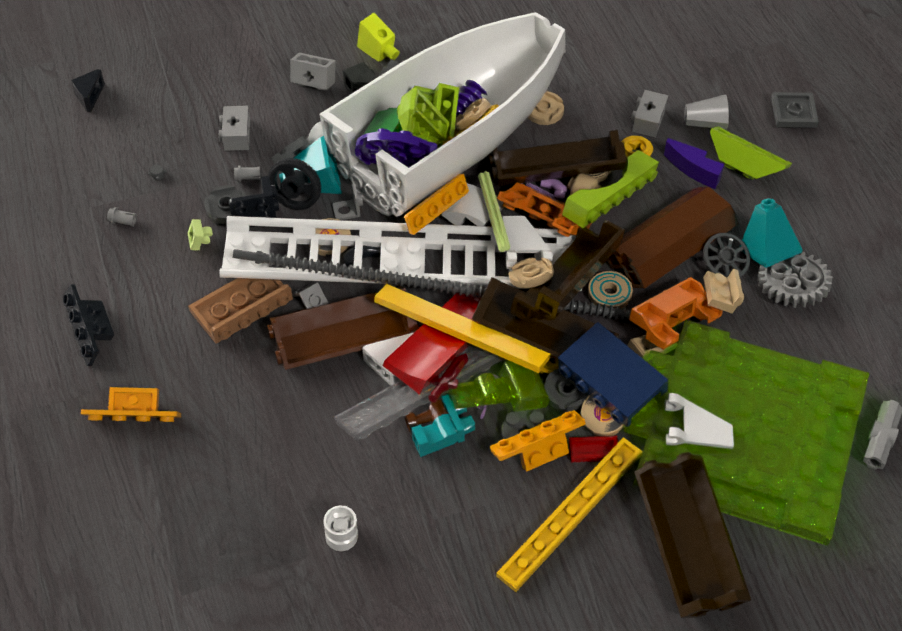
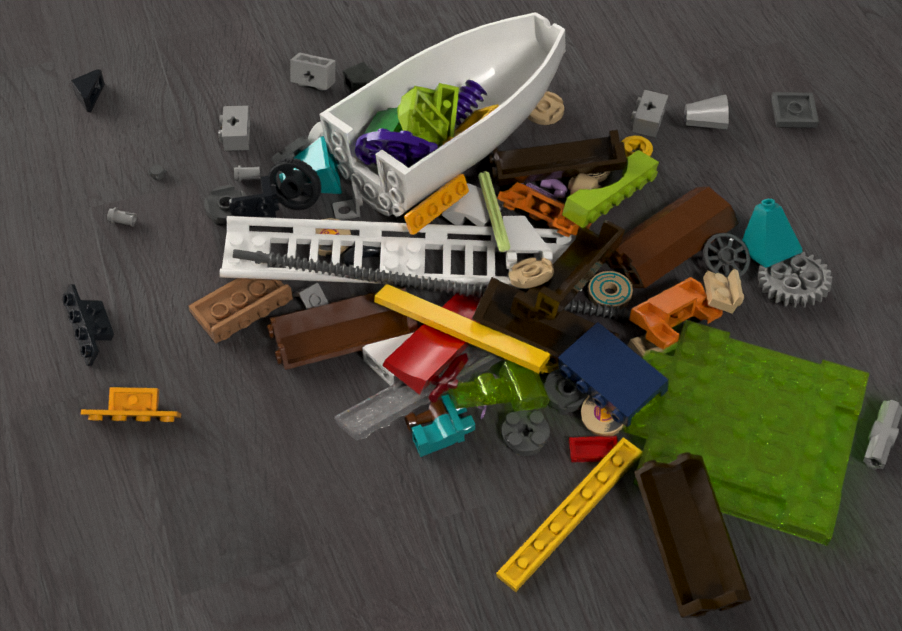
yellowish green tile [188,219,213,250] -> none
white wheel [323,505,358,551] -> none
neon yellow torso [357,13,400,61] -> none
tan tile [455,98,491,131] -> none
light orange bracket [490,410,586,472] -> none
dark purple slope [664,138,724,189] -> none
white flag [665,393,734,449] -> none
lime wedge [710,126,792,179] -> none

